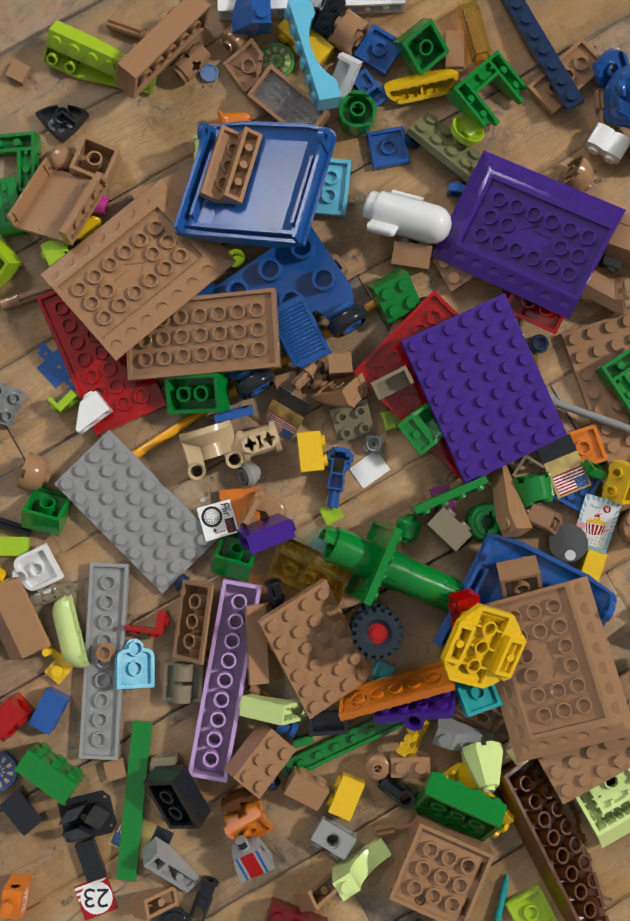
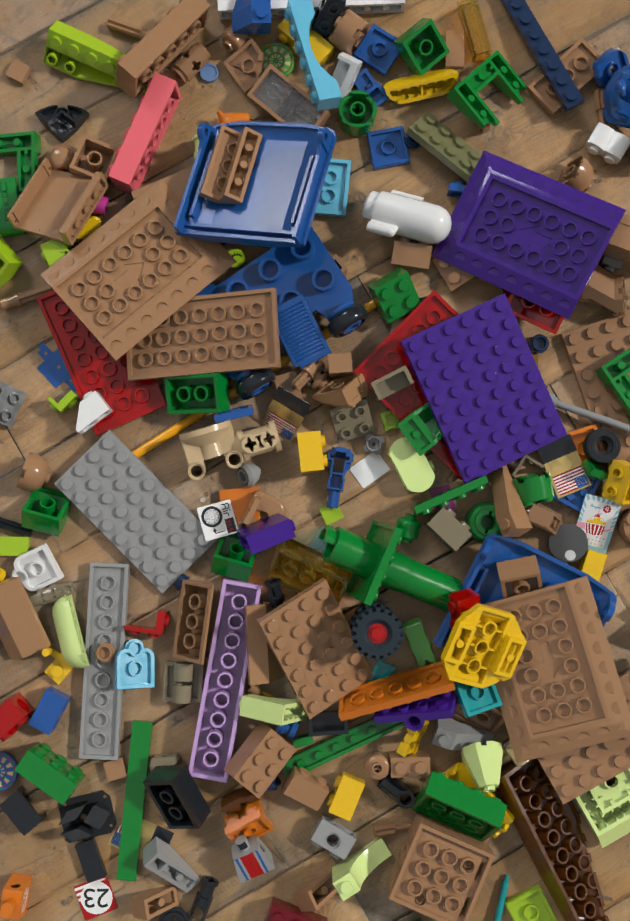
lime piece [451,115,484,146] -> none
none -> coral brick [108,72,181,195]
none -> yellowish green brick [388,437,435,493]
none -> bright green piece [401,616,437,667]
none -> black tyre [583,428,621,464]

